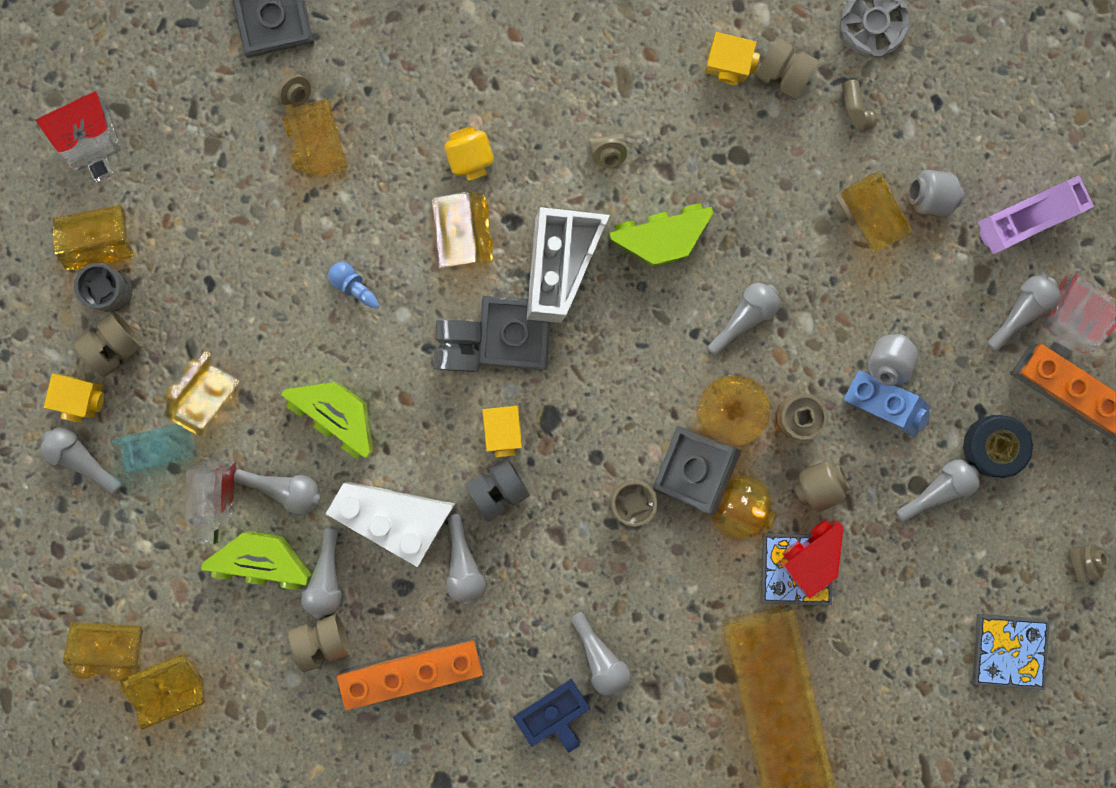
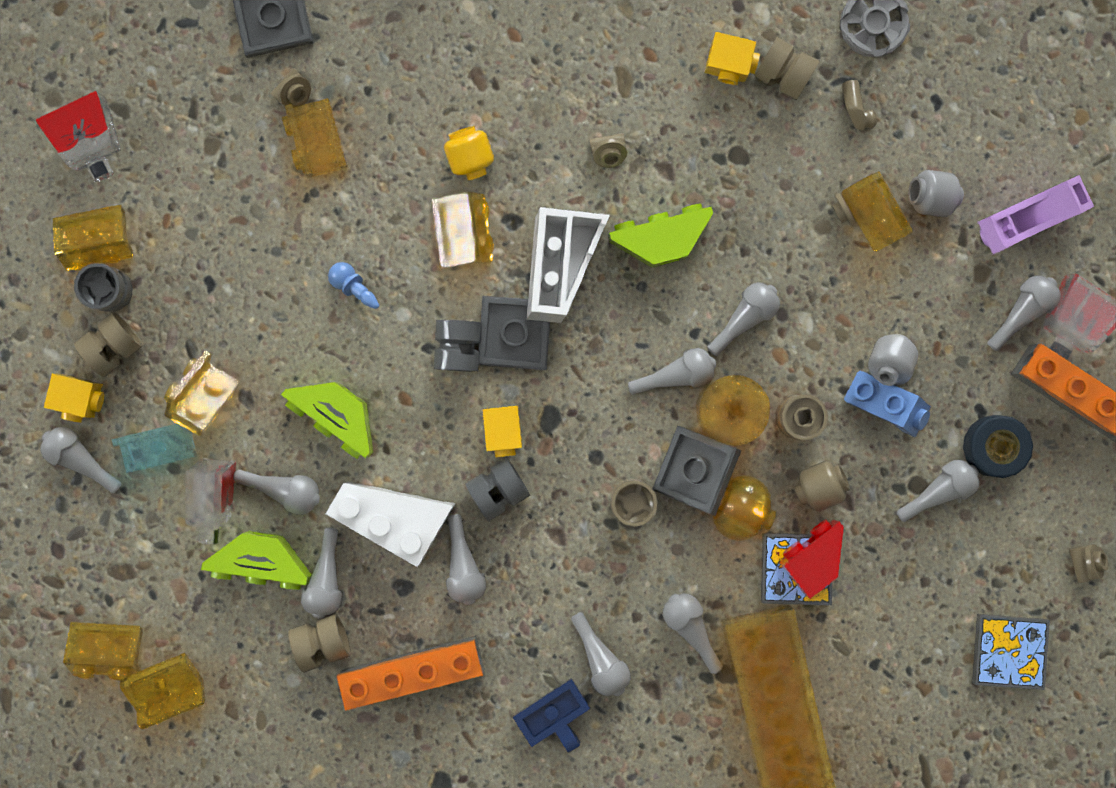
none -> light grey piece [628,348,716,395]
none -> light grey piece [662,593,723,674]

